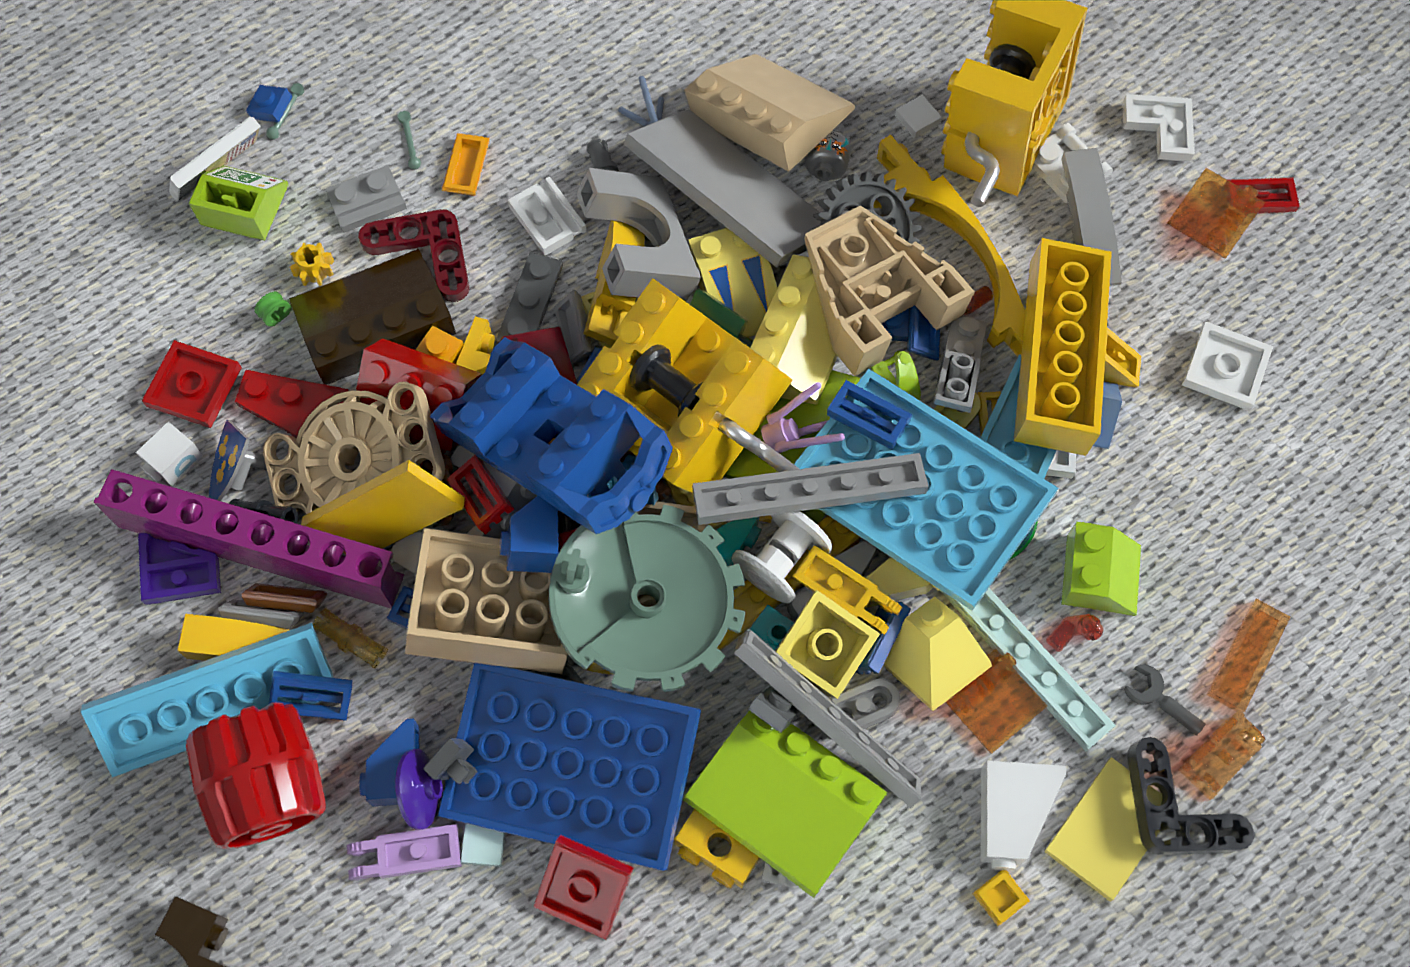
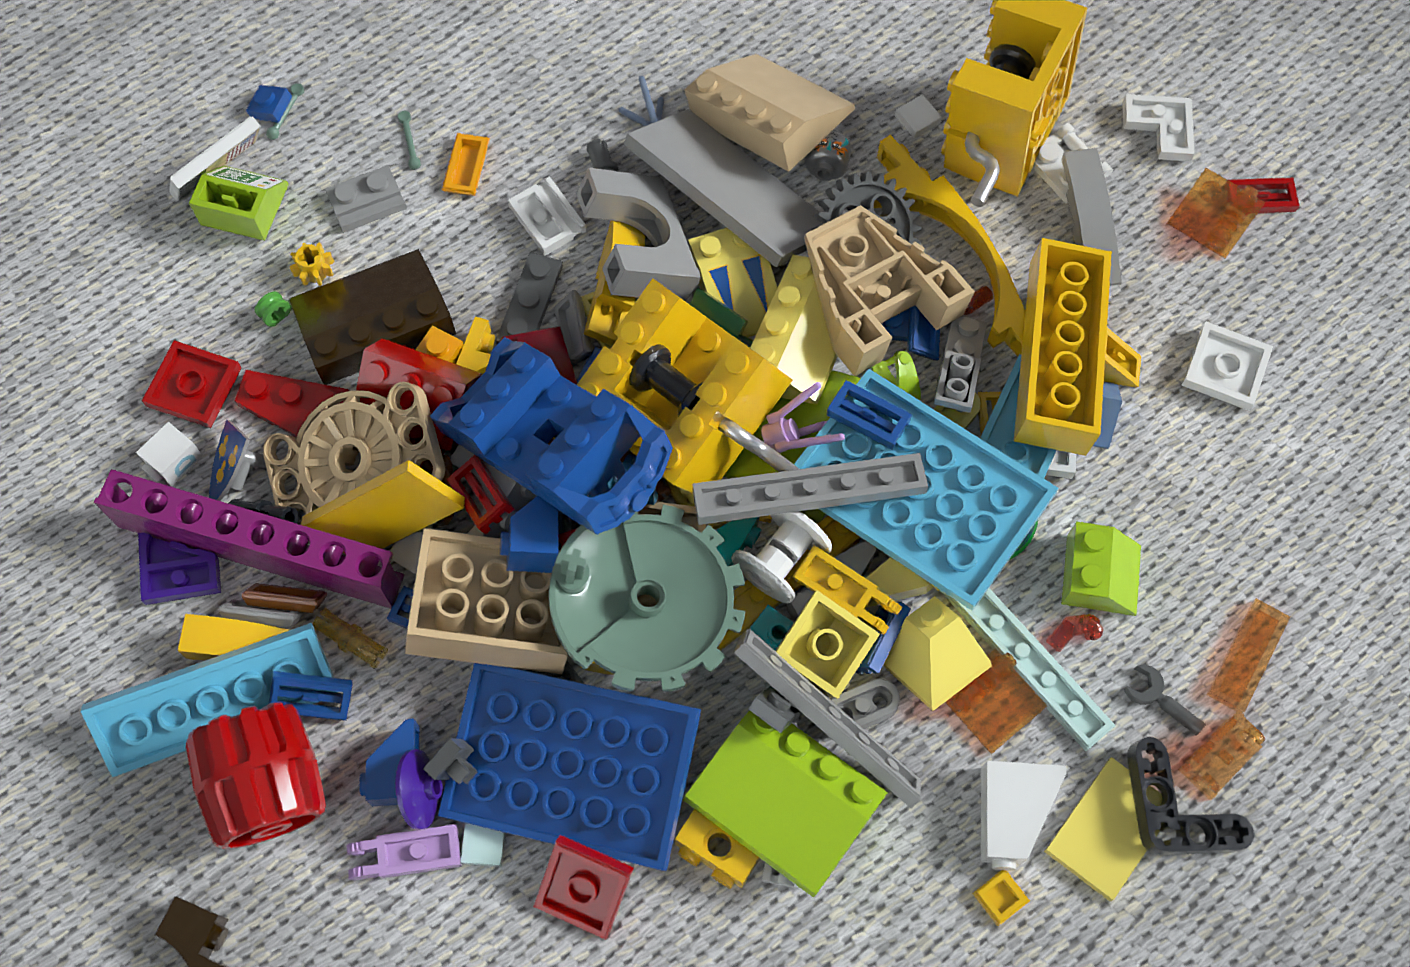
dark red beam [358,209,470,302] -> none

